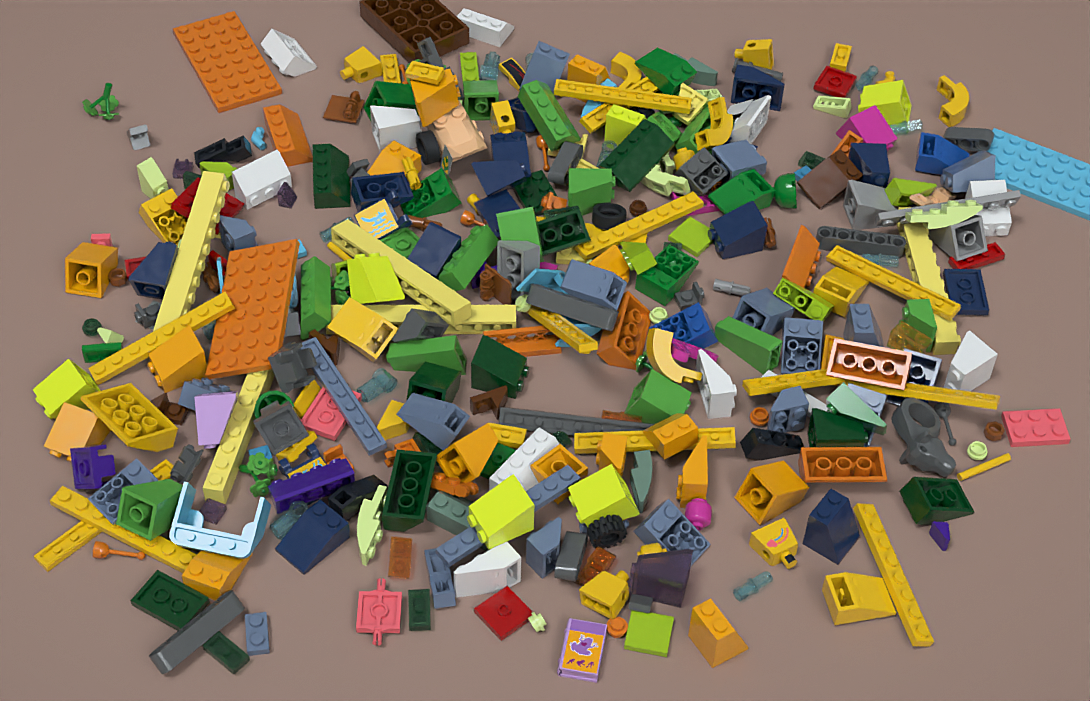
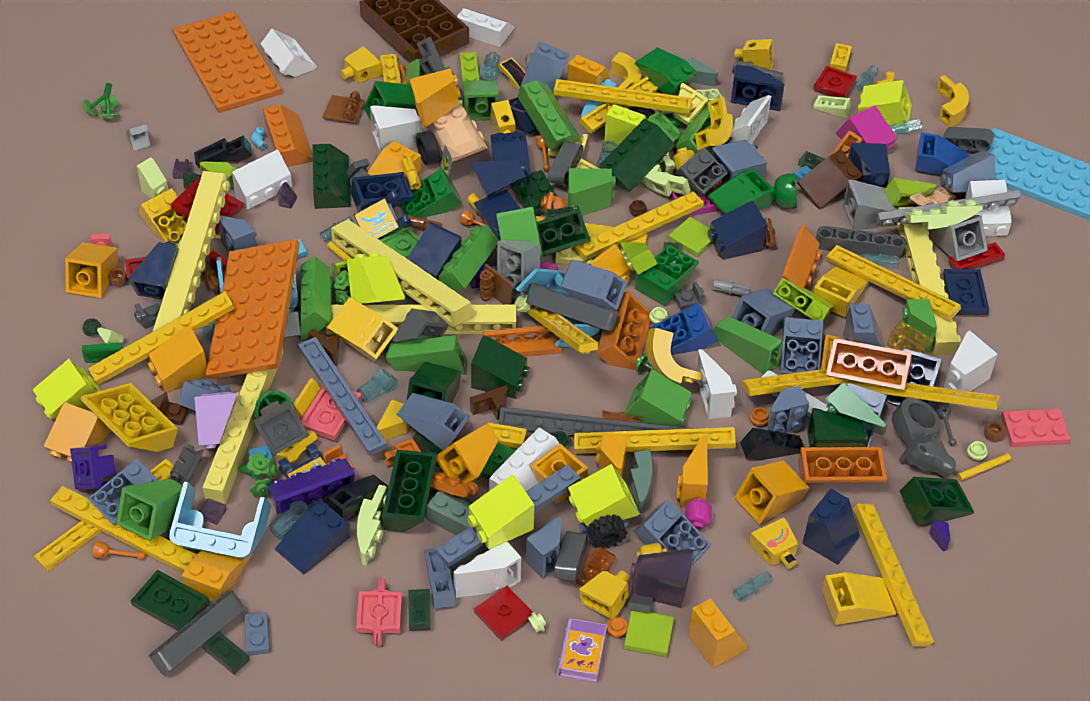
dark grey panel [268,341,317,393] -> none
clear orange slope [388,536,412,579] -> none
yellow plate [405,61,445,85] -> none
black tyre [592,203,627,230] -> none
light orange slope [643,413,698,460] -> none
dark pink beam [671,338,719,362] -> none
white sticker [727,99,753,115] -> none

